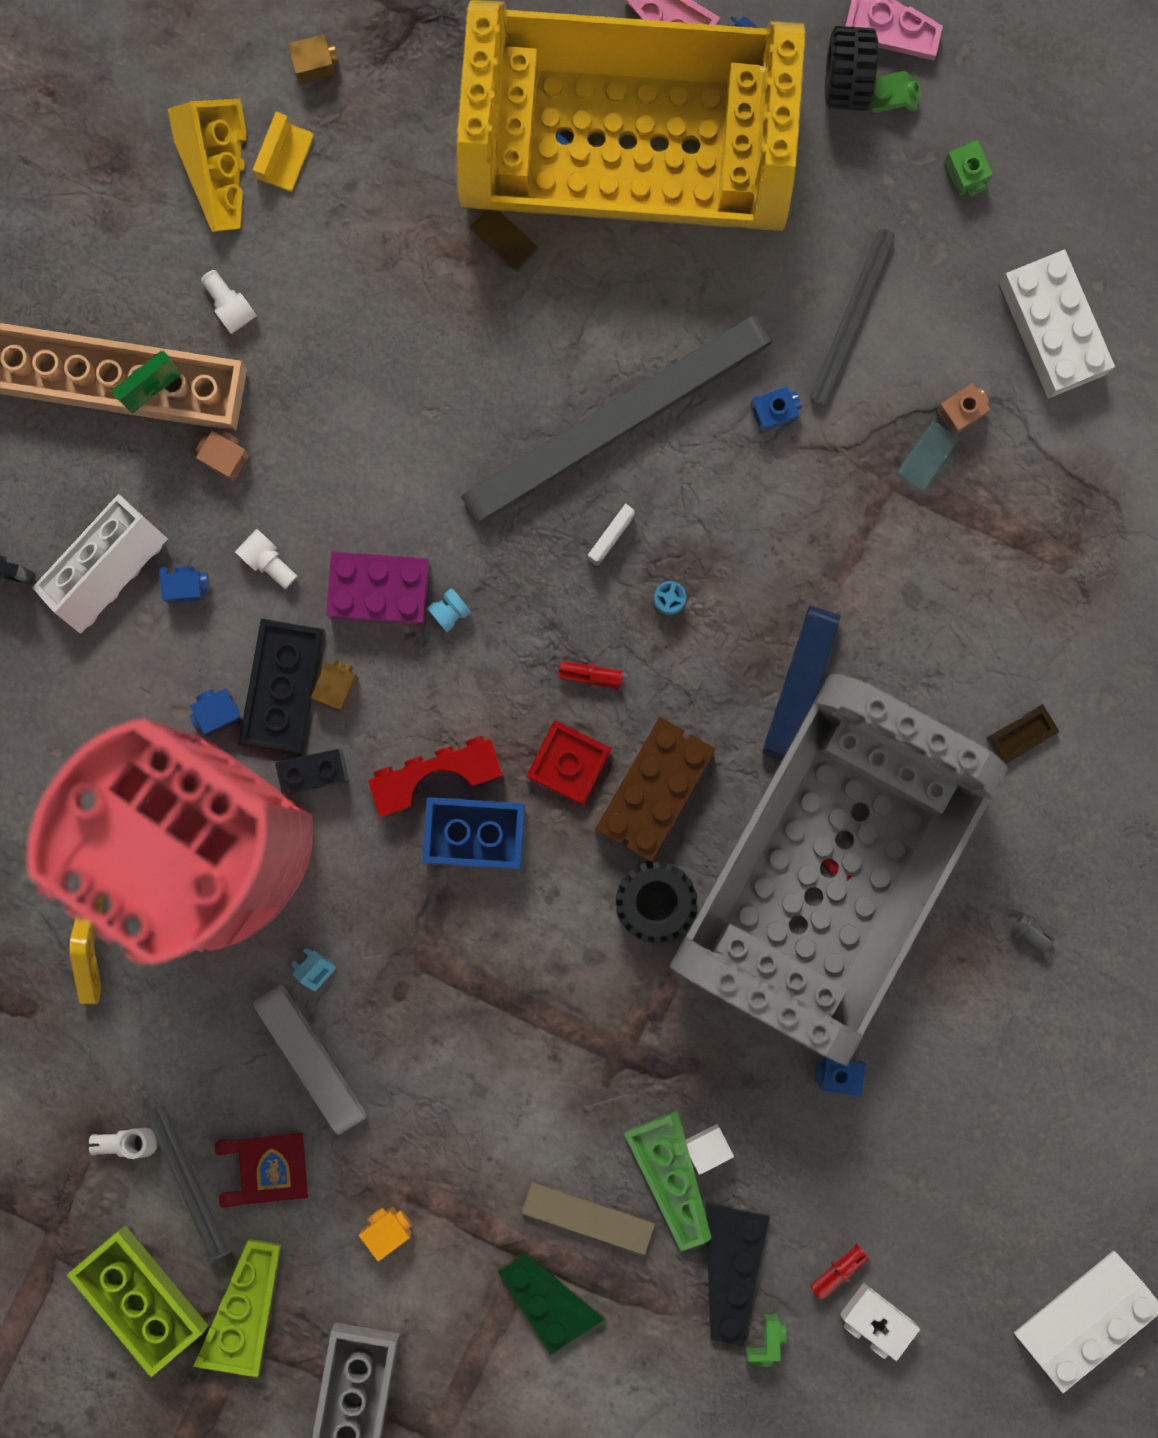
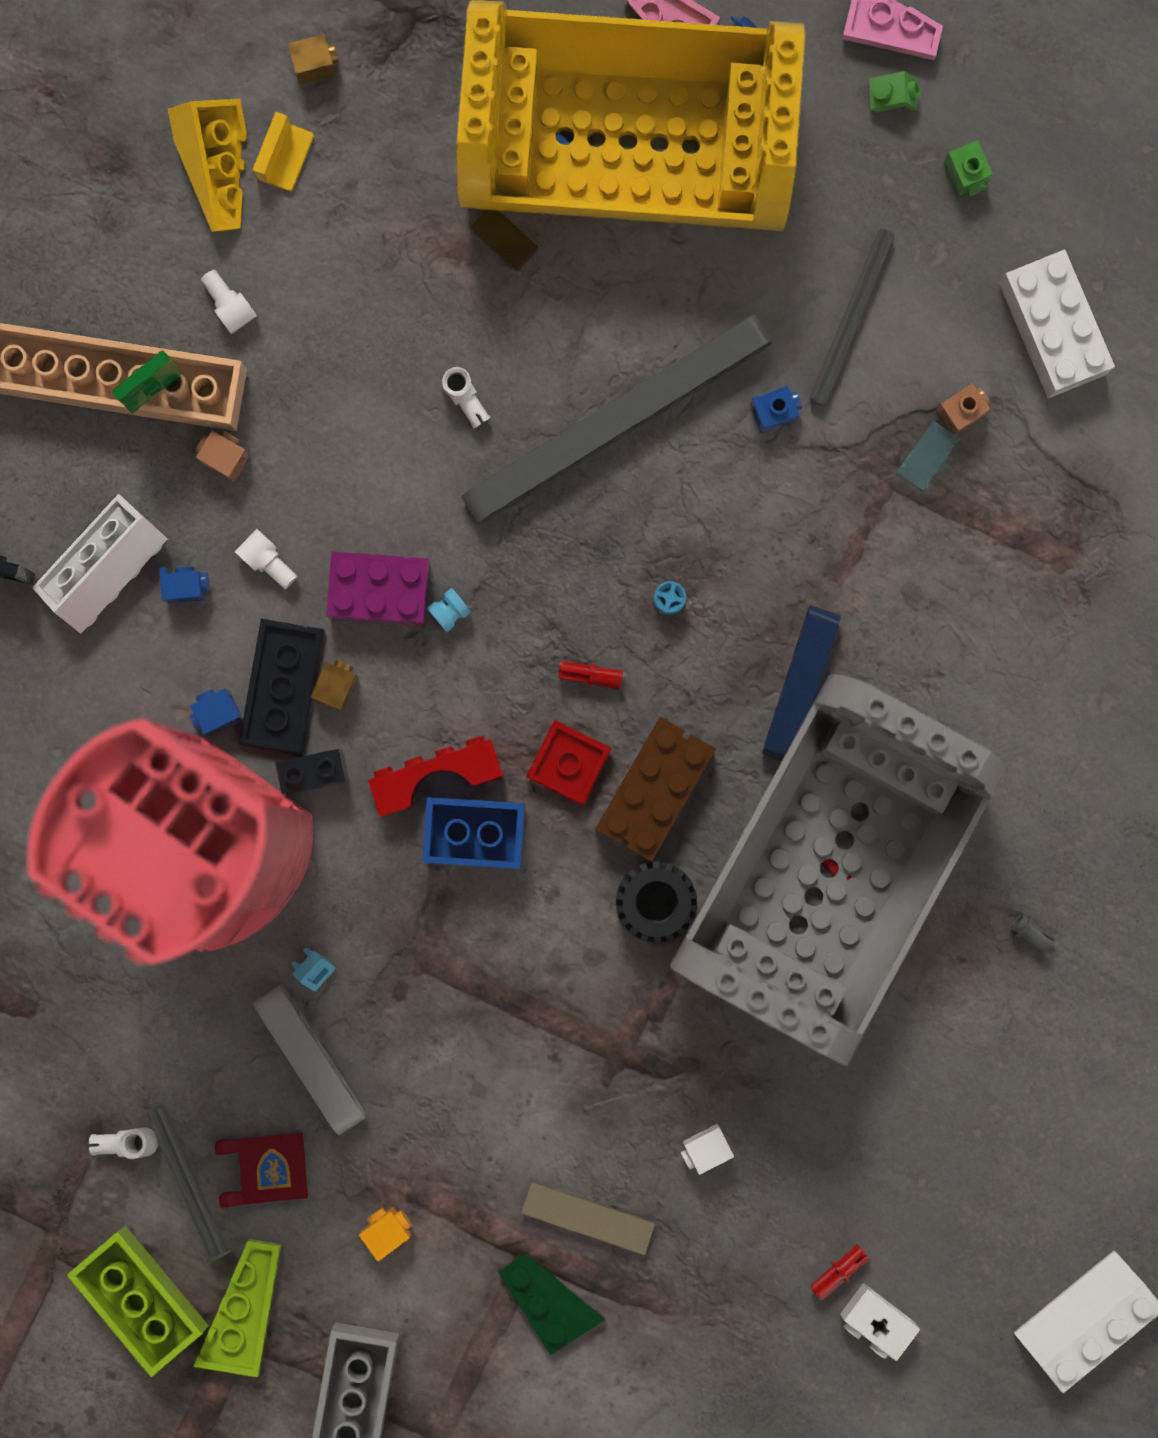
yellow beam [69,894,104,1005] -> none
white tile [587,503,635,566] -> none
bright green wing [624,1111,711,1251] -> none
black wing [705,1201,770,1346] -> none
bright green bracket [745,1314,786,1367] -> none
blue brick [815,1055,866,1096] -> none
black tyre [825,26,878,111] -> none
dark brown tile [987,704,1060,764] -> none
none -> white pin [442,367,491,429]

